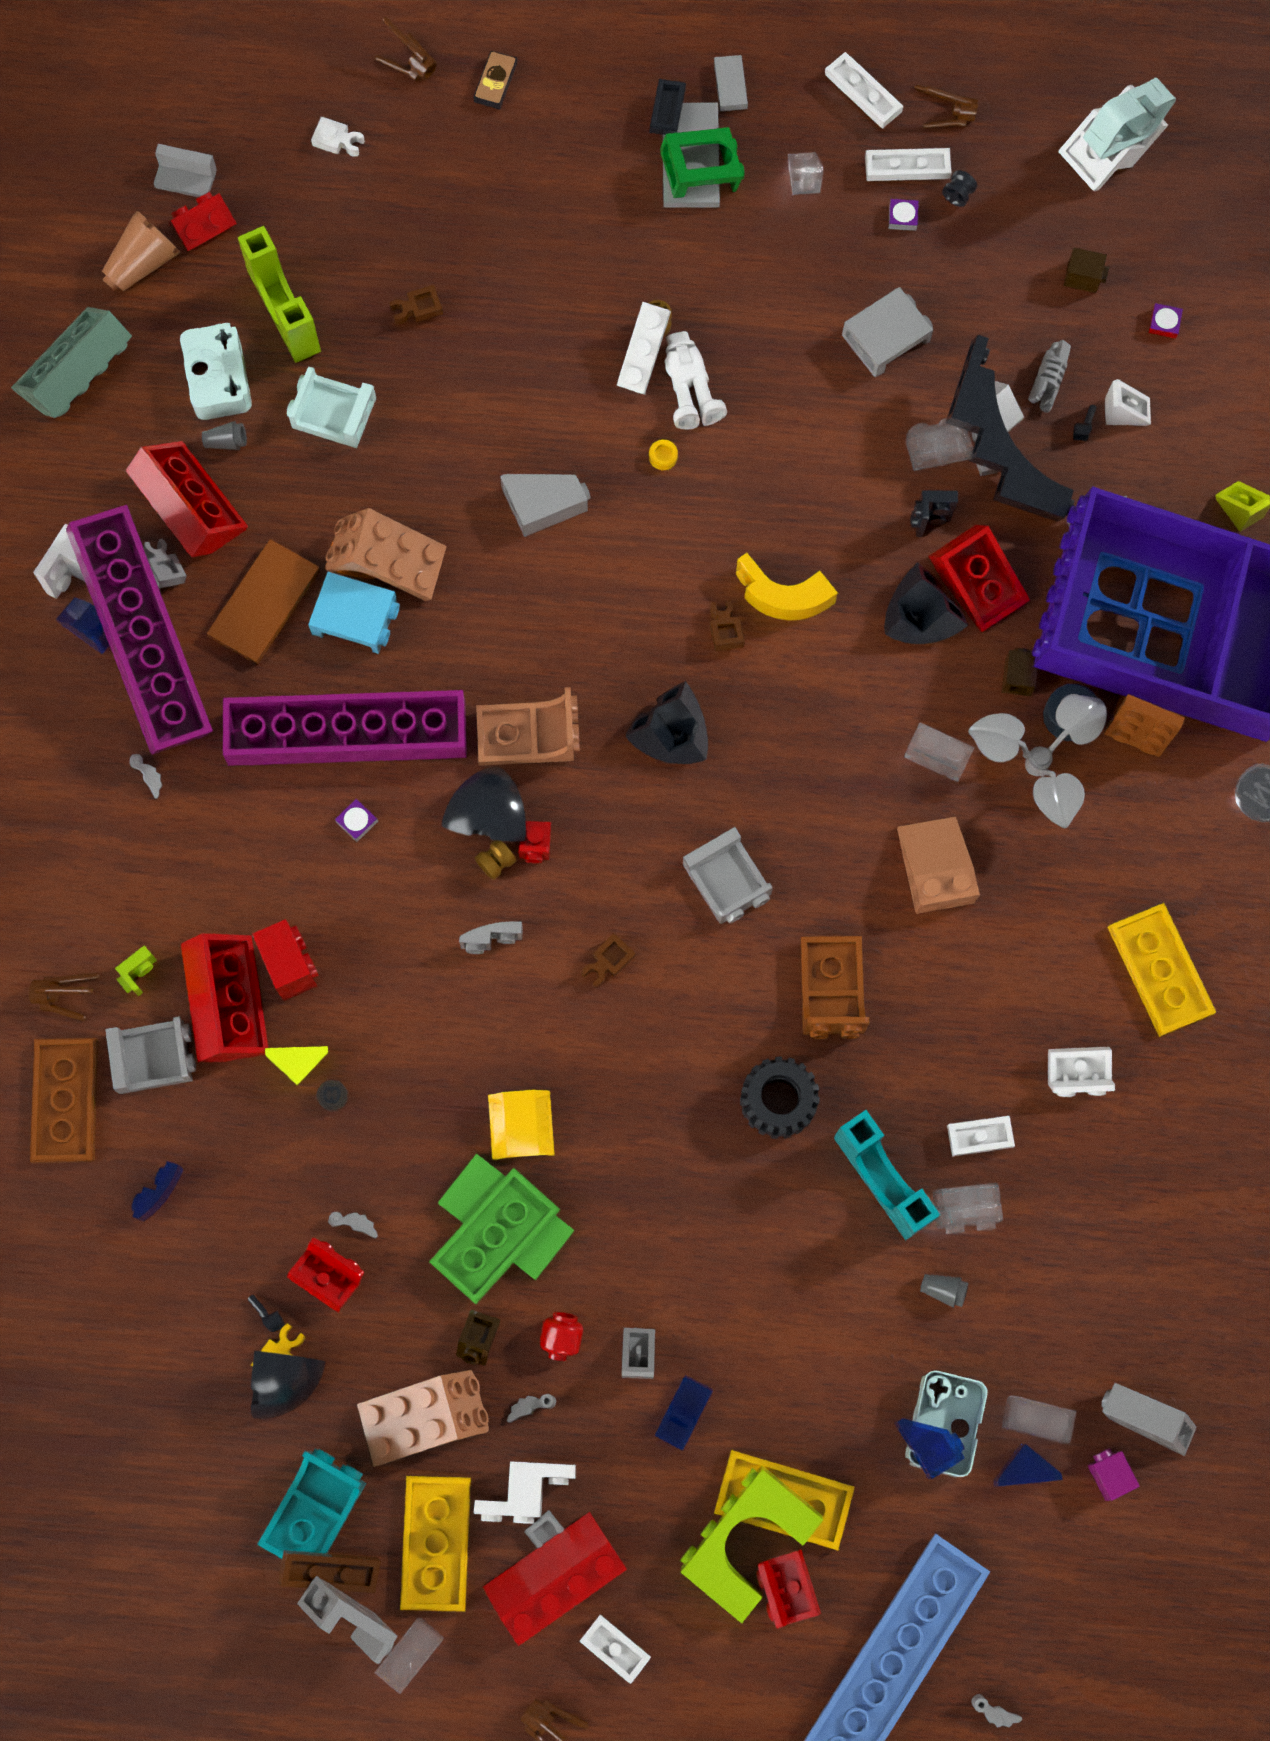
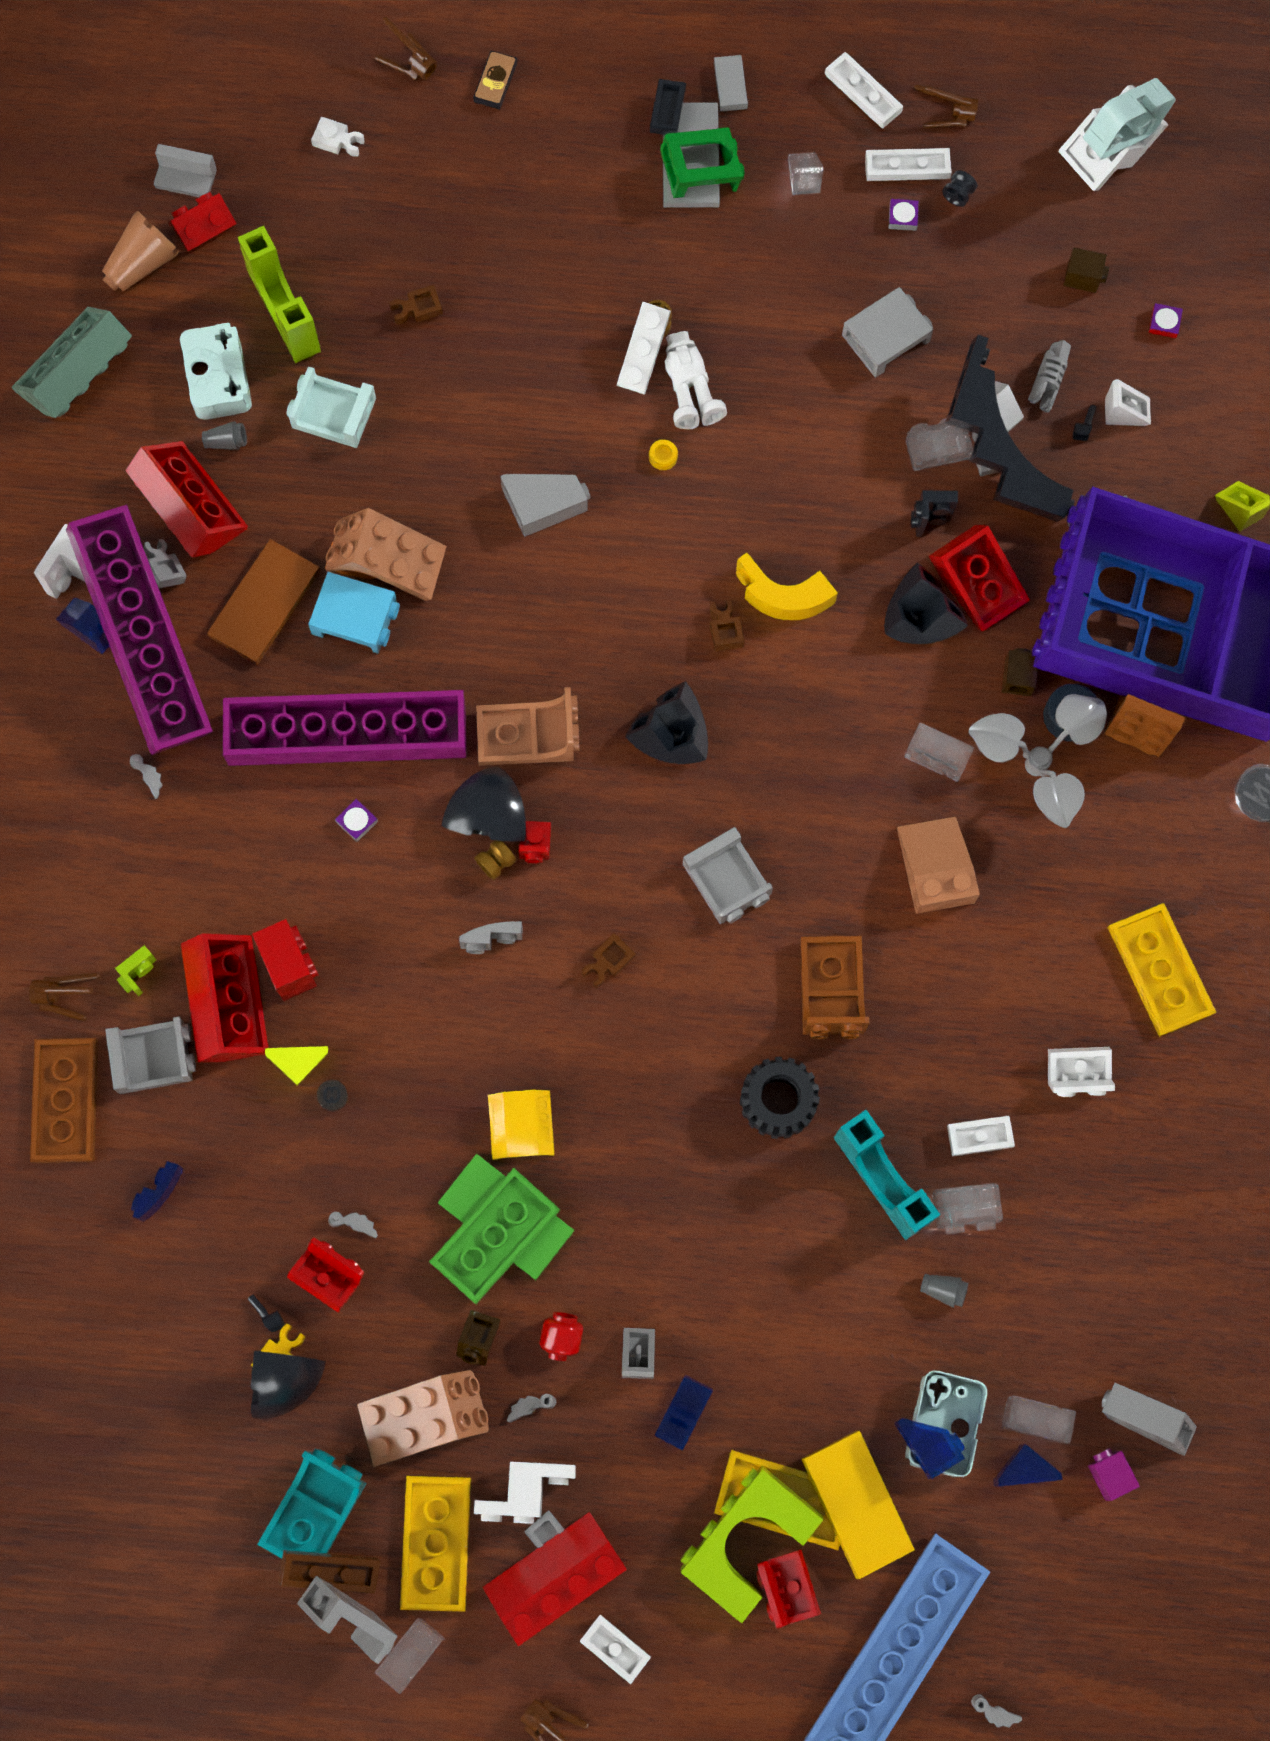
none -> yellow tile [801,1431,915,1579]

